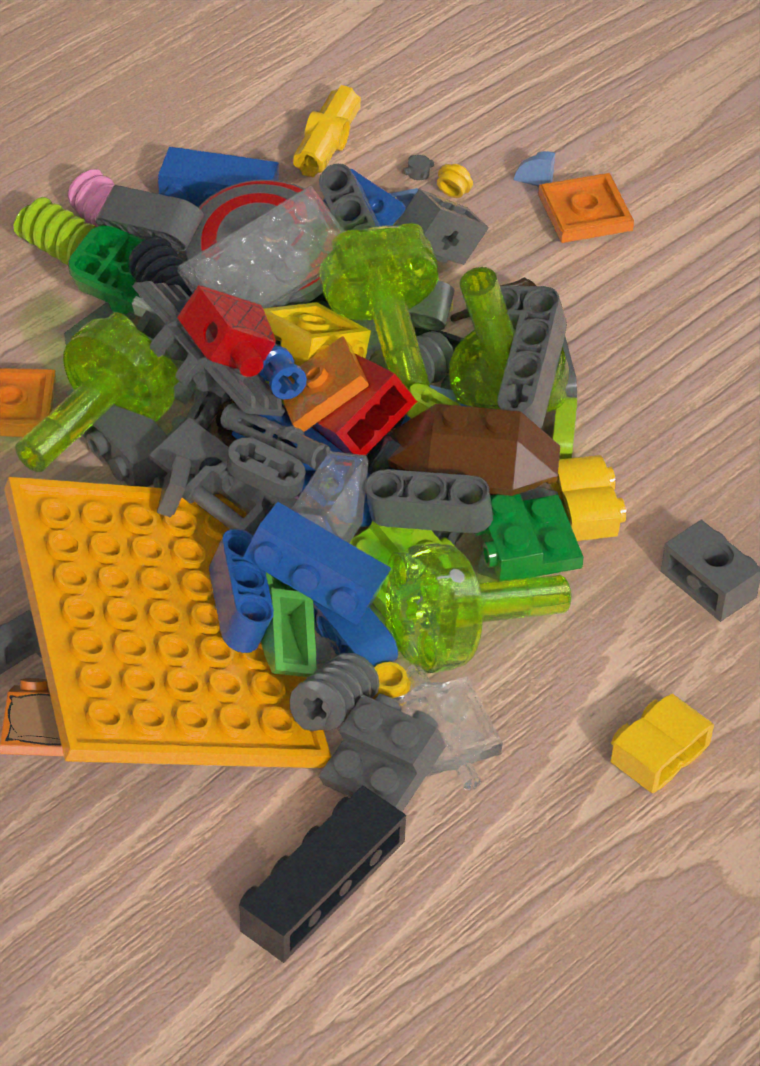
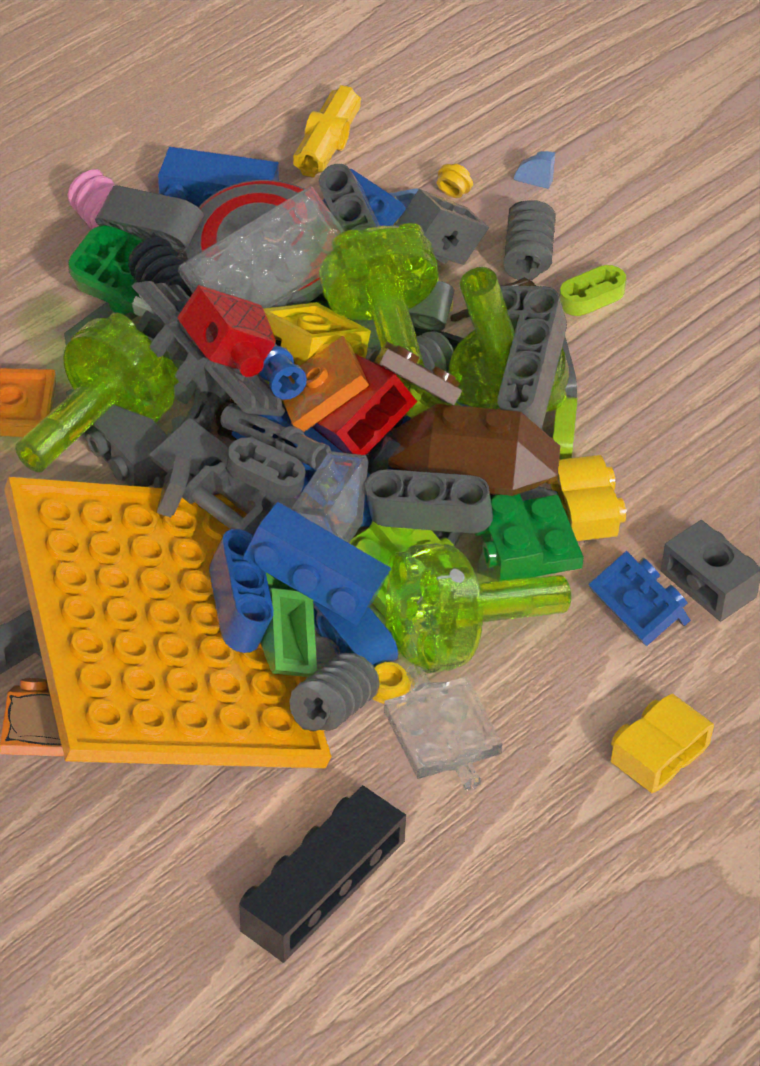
lime piece [13,196,96,265] -> none
dark grey plate [319,694,446,812] -> none
dark grey piece [403,155,434,180] -> none
orange plate [538,173,634,243] -> none
none -> plate [375,341,462,405]
none -> dark grey piece [504,200,556,280]
none -> lime beam [559,265,626,316]
none -> blue bracket [588,550,691,647]

